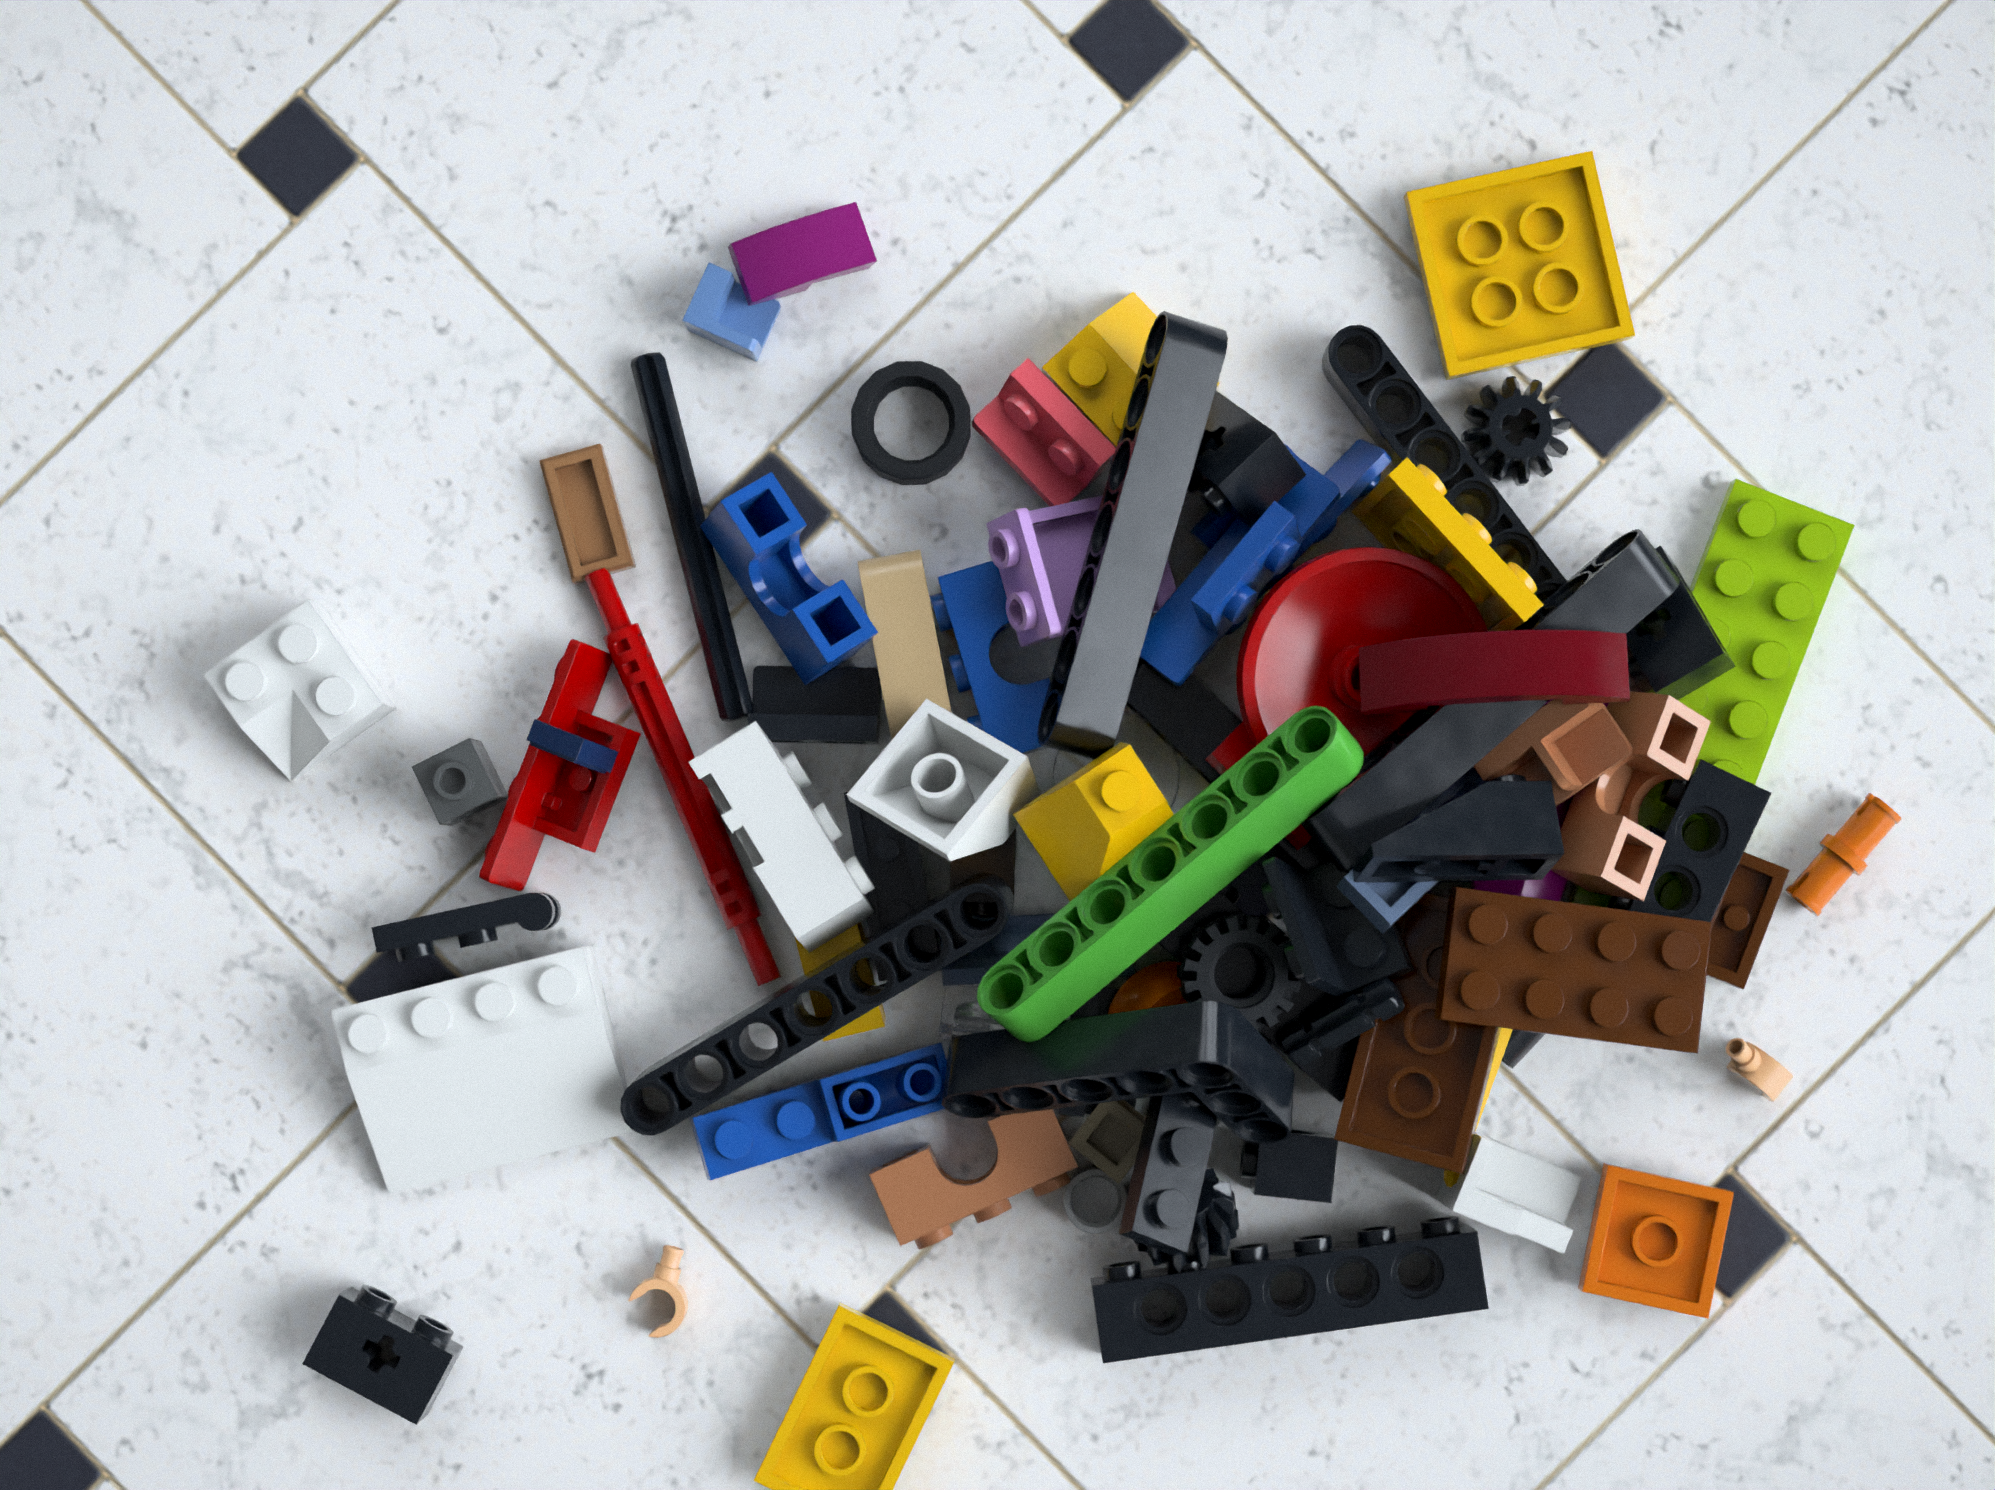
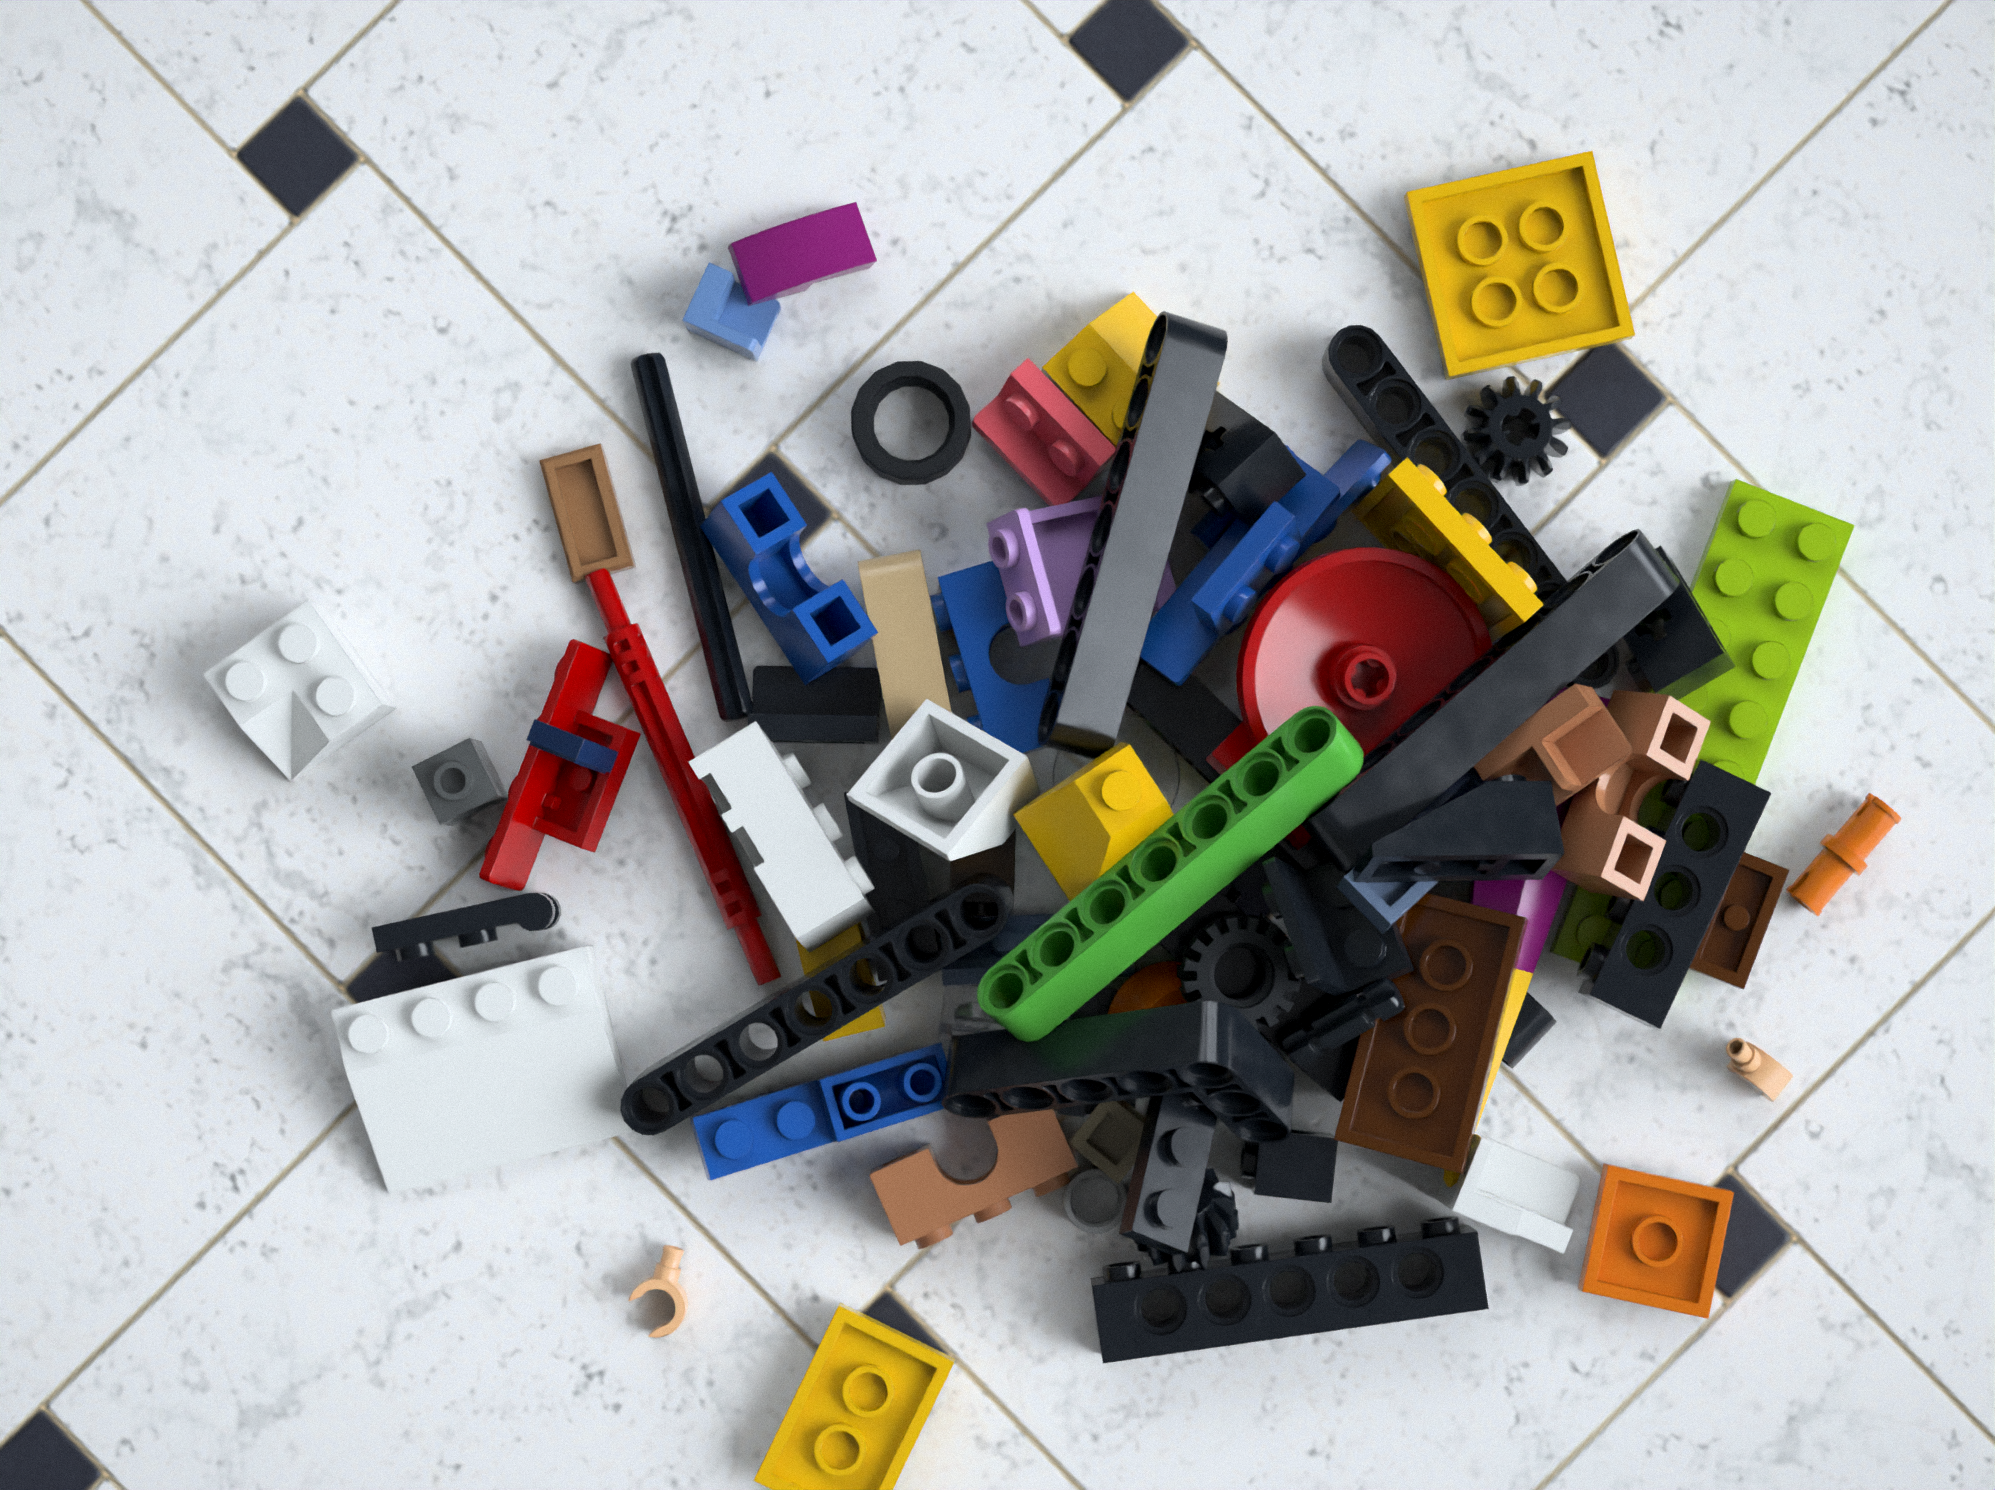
black brick [302,1285,464,1425] -> none
dark red slope [1359,630,1630,715] -> none
reddish brown plate [1434,887,1712,1054] -> none

